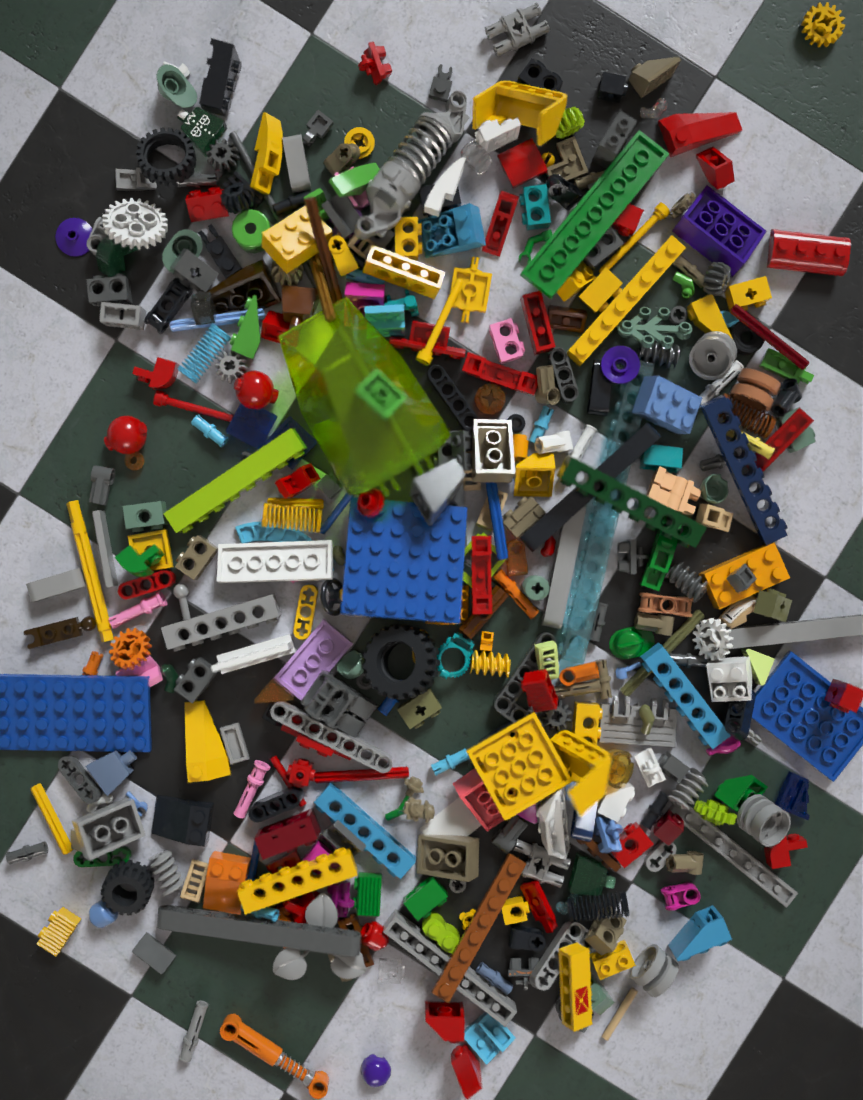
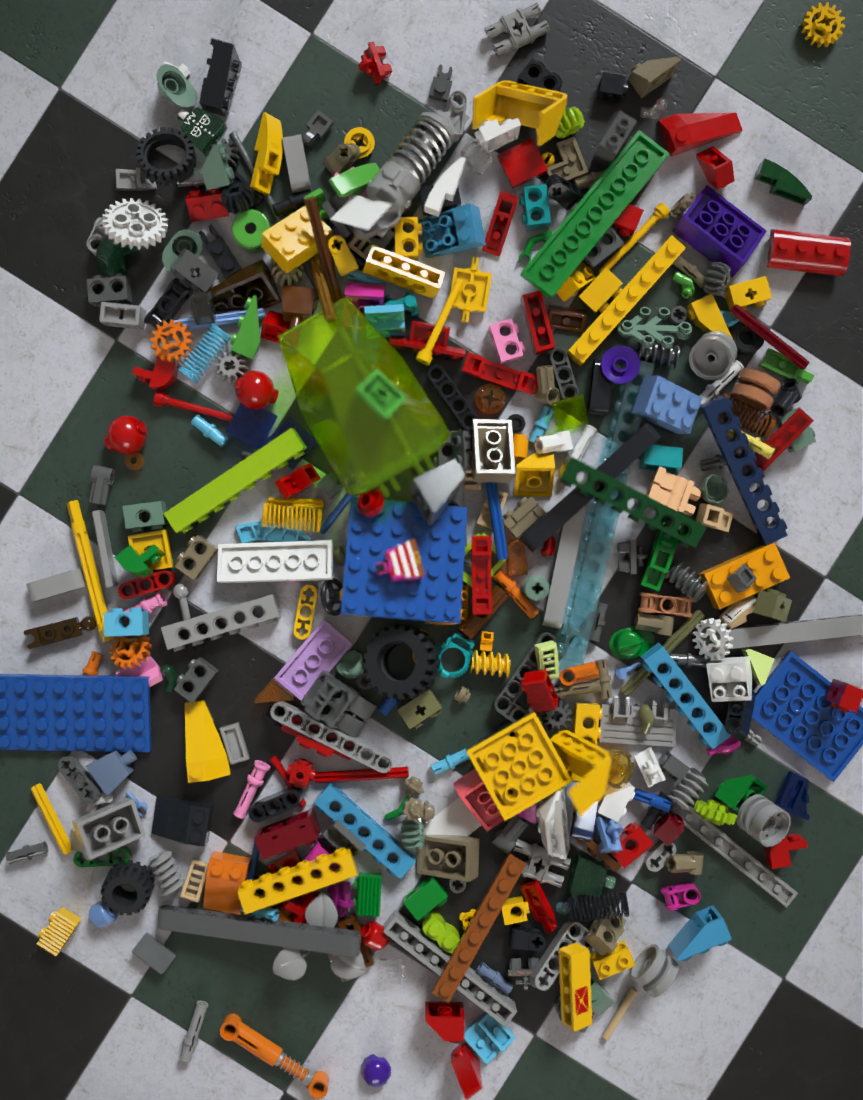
dark purple dish [55,218,93,257] -> none
white fence [211,634,296,674] -> none
none -> medium azure brick [104,608,149,636]
none -> orange gear [150,319,194,363]
none -> sand green slope [201,143,234,190]
none -> white sticker [330,195,392,230]
none -> torso [375,539,425,582]
none -> sand green gear [401,818,425,850]
none -> dark tan plate [454,686,471,704]
none -> clear neon green piece [552,394,588,432]
none -> blue axle [633,789,673,813]
none -> dark green slope [754,159,812,206]

